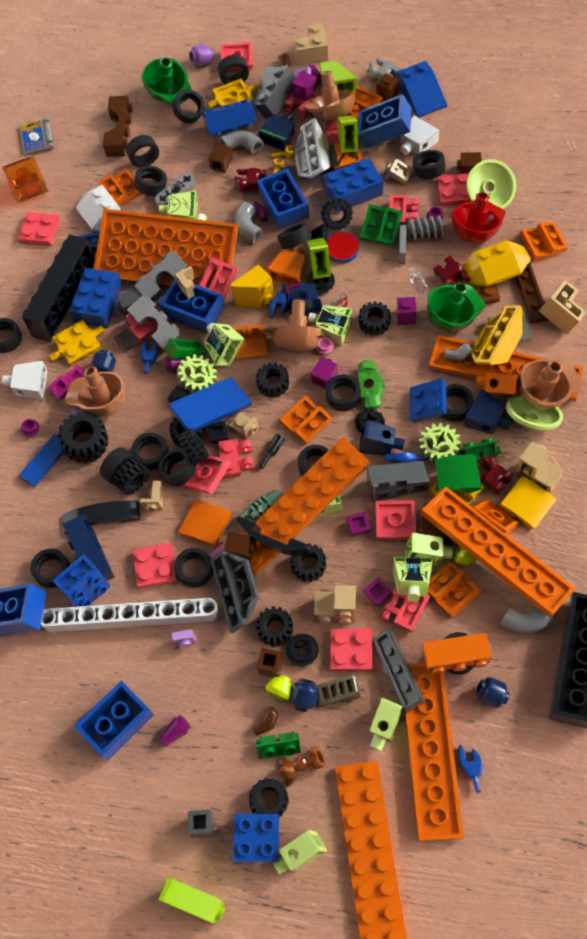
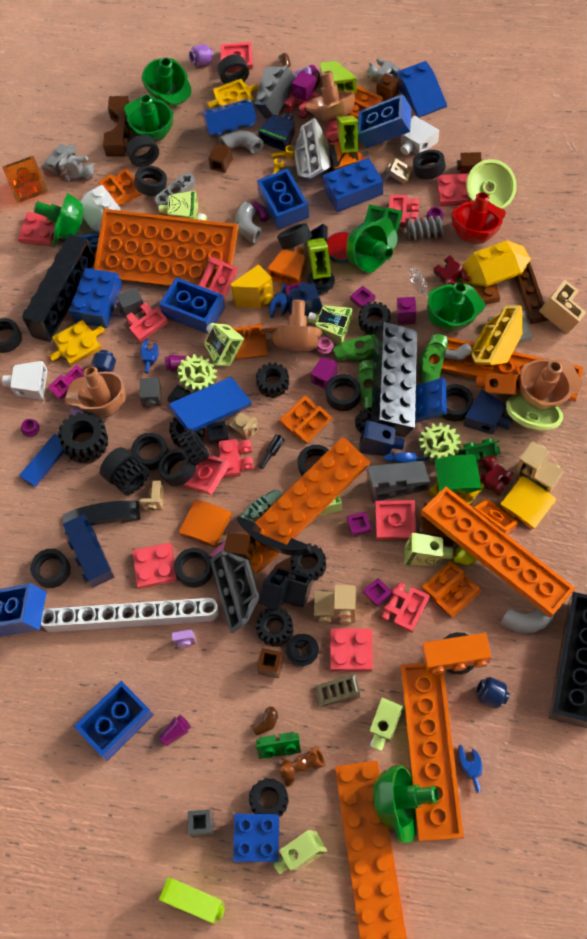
piece [20,117,54,155] -> none
blue bracket [52,554,110,607] -> none
clear smoke plate [113,328,139,353] -> none
light grey arch [127,295,181,352] -> none
light grey arch [134,251,188,303] -> none
green slope [165,338,207,359] -> none
black tyre [173,89,205,123] -> none
tan bracket [175,266,195,299] -> none
dark red animal [234,167,267,192] -> none
neon yellow cone [265,675,292,701] -> none
dark blue head [290,679,319,712] -> none
tan brick [294,23,328,65] -> none
black tyre [320,197,353,230] -> none
clear tile [330,292,348,307] -> none
dark grey tile [372,628,425,712] -> none
yellowish green torso [393,557,433,602] -> none
light grey tile [398,225,407,264] -> none
orange slope [519,221,568,261] -> none
none -> green piece [34,193,84,248]
none -> light grey bracket [41,143,77,177]
none -> light grey animal [59,155,94,181]
none -> green piece [124,94,174,141]
none -> dark grey brick [139,377,161,408]
none -> black brick [259,565,313,610]
none -> bright green piece [333,334,375,363]
none -> green piece [346,217,398,273]
none -> magenta plate [350,286,375,308]
none -> brick [371,322,417,437]
none -> green piece [373,765,439,843]
none -> bright green piece [419,334,448,383]

